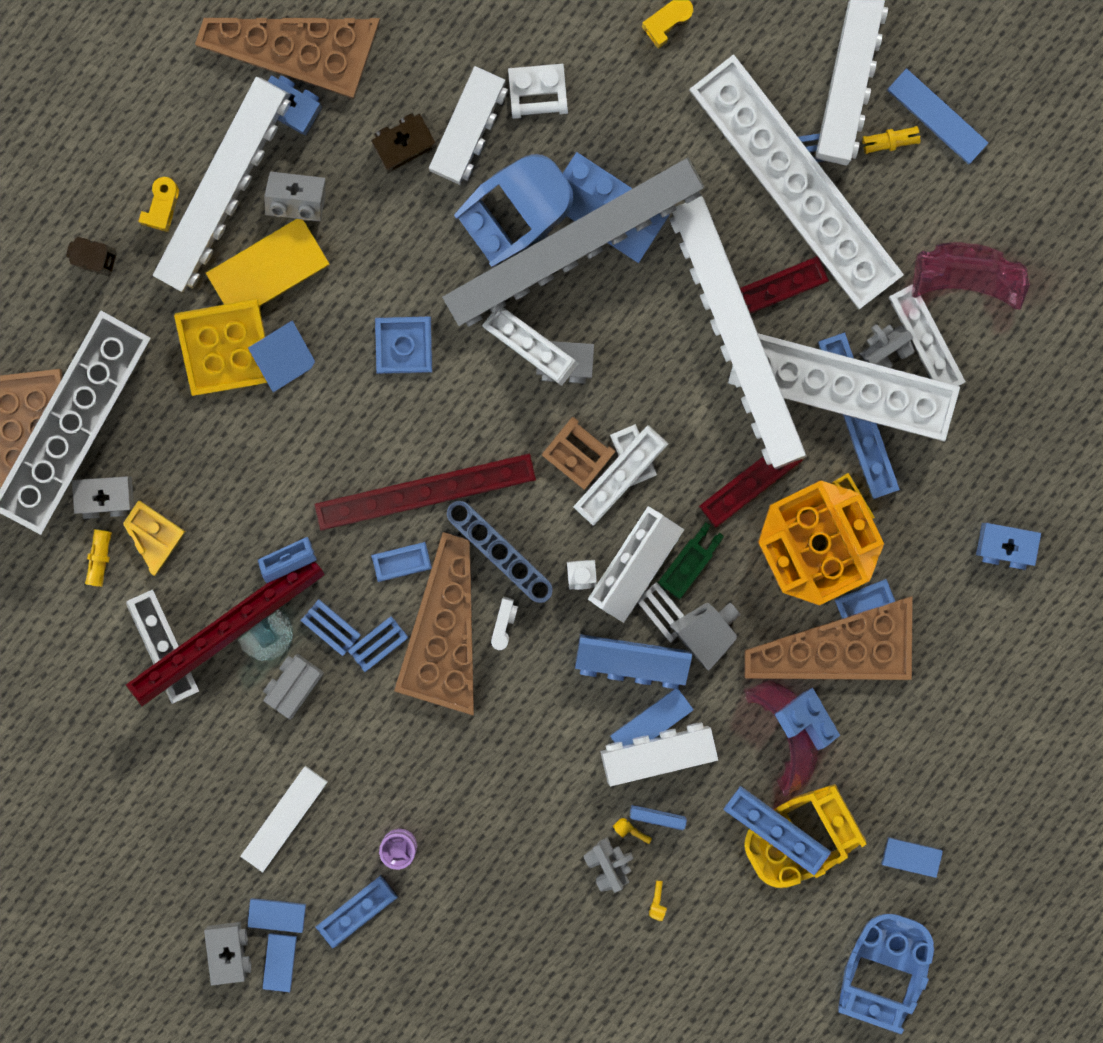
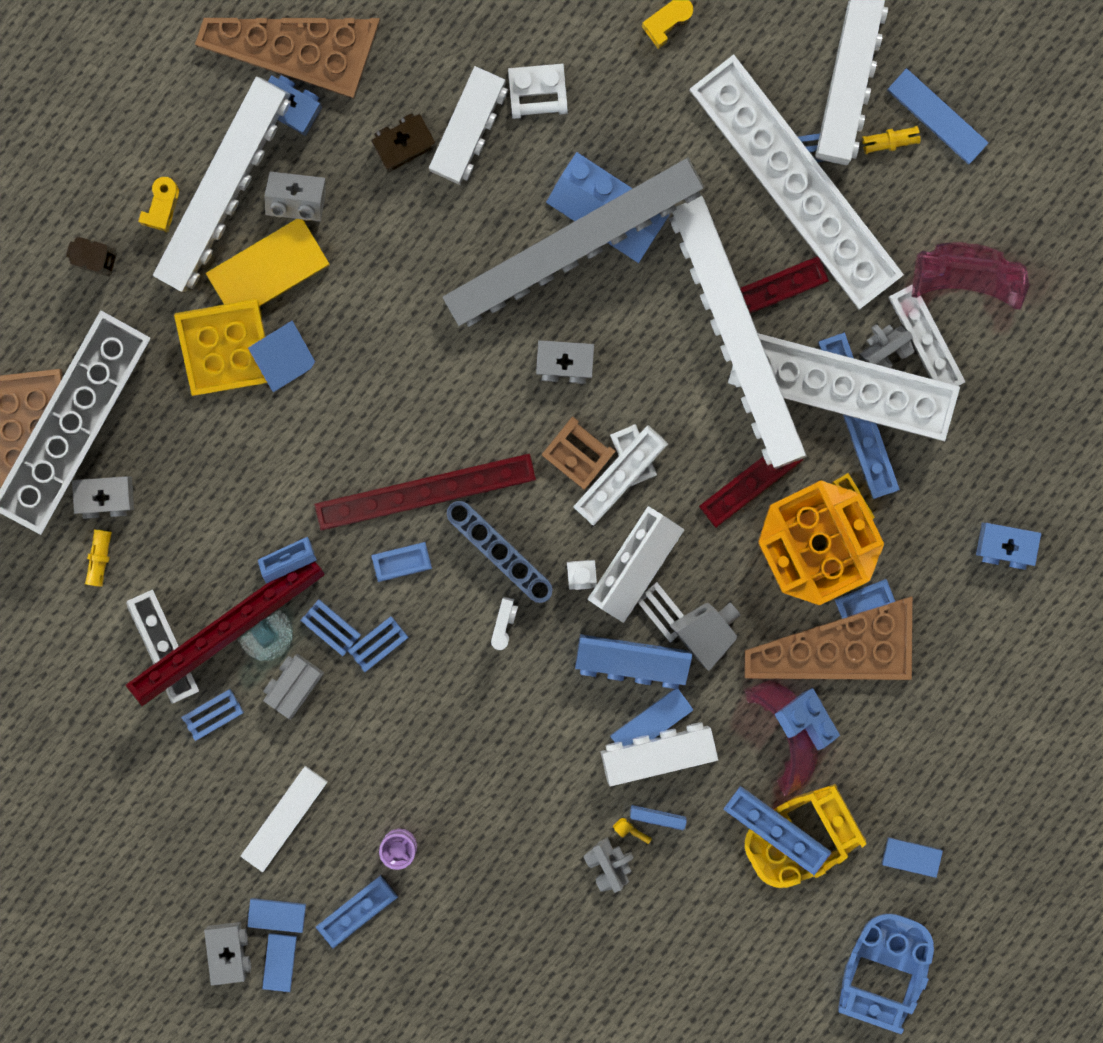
yellow wing [123,501,186,576] -> none
medium blue tile [375,317,432,374] -> none
medium nougat wing [394,532,474,716] -> none
medium blue slope [454,154,573,267] -> none
white tile [482,307,579,386] -> none
yellow hand [649,881,667,921] -> none
dark green hinge [657,522,724,599] -> none
none -> medium blue tile [181,689,244,741]

